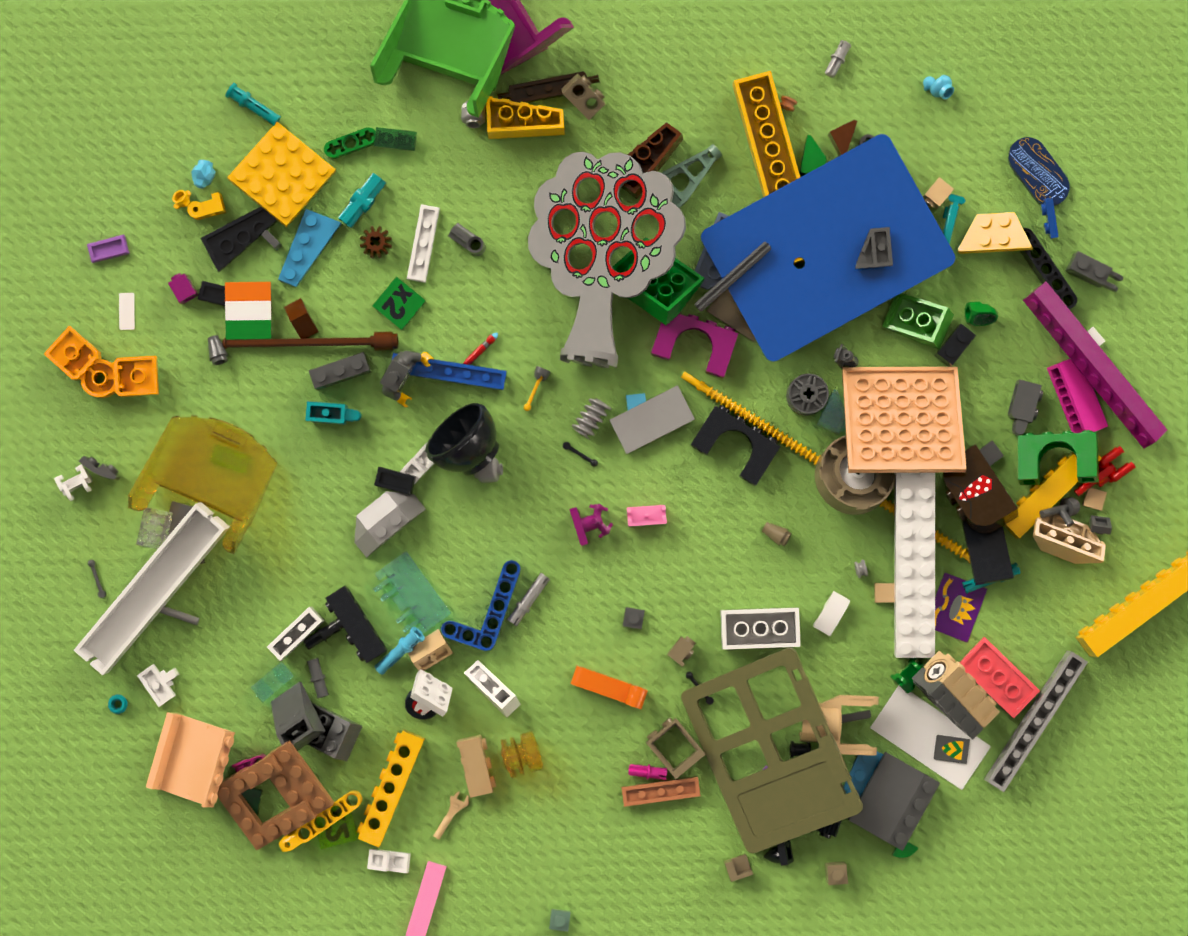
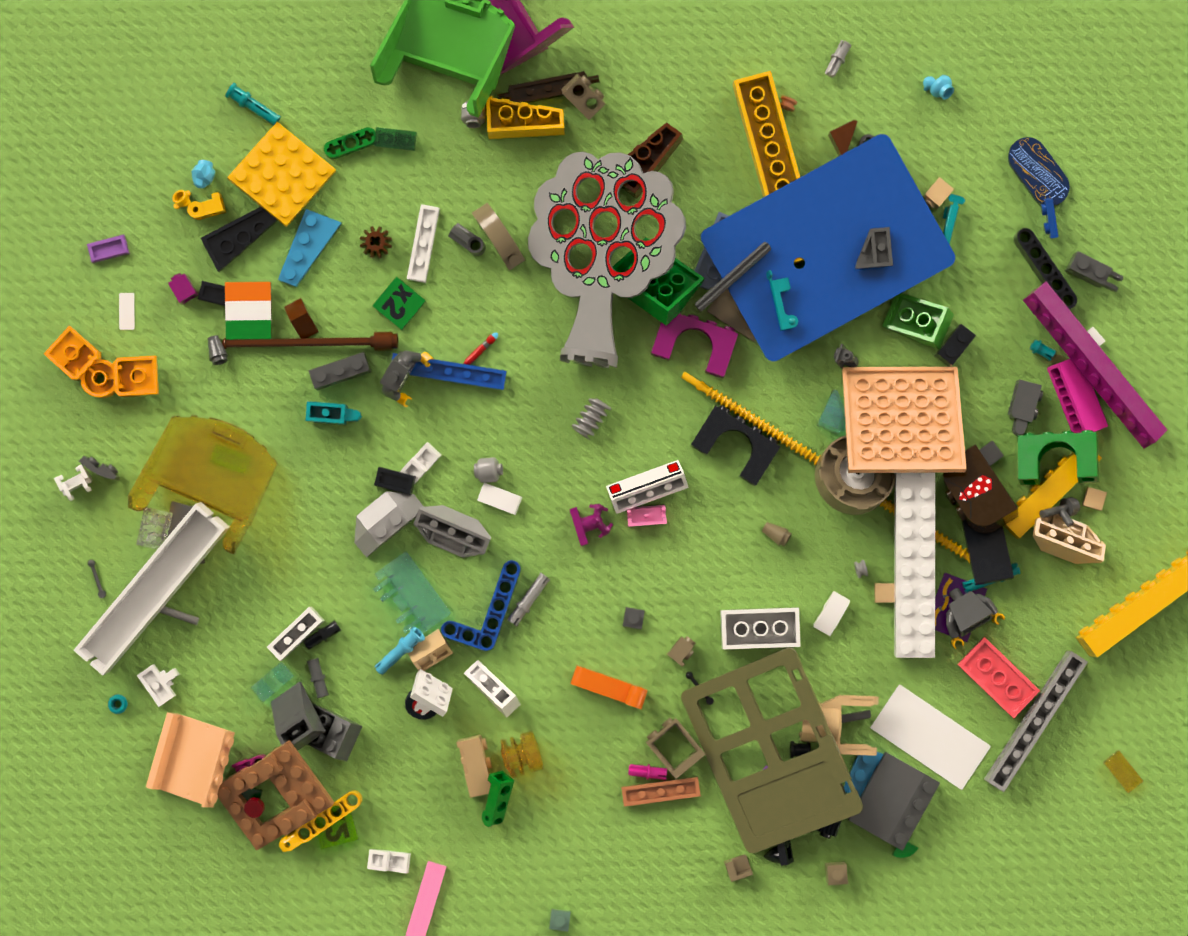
dark grey tile [261,230,282,250] -> none
black brick [325,586,387,663] -> none
teal piece [338,173,386,228] -> none
yellow brick [356,730,425,847] -> none
black piece [425,403,499,475] -> none
tan piece [433,792,469,840] -> none
hinge [524,366,551,411] -> none
black hinge [563,442,598,467] -> none
light grey tile [609,385,695,454] -> none
medium azure tile [626,393,646,410] -> none
sand green plate [662,144,722,208] -> none
dark grey wheel [786,373,829,416] -> none
green slope [799,135,826,176] -> none
green piece [890,658,924,693] -> none
piece [912,651,1000,740] -> none
dark grey sticker [934,735,970,764] -> none
yellow wing [958,212,1033,254] -> none
green rock [964,302,999,326] -> none
red plant [1074,446,1136,497] -> none
dark grey plate [1089,515,1112,535] -> none
none -> dark red tile [244,797,265,818]
none -> light grey wedge [414,505,491,558]
none -> dark tan arch [472,203,525,271]
none -> white slope [477,483,522,515]
none -> green leg [482,770,515,827]
none -> white brick [606,460,689,514]
none -> teal piece [766,270,798,331]
none -> dark grey torso [946,588,1005,649]
none -> teal pin [1030,340,1056,361]
none -> clear yellow tile [1103,750,1143,793]

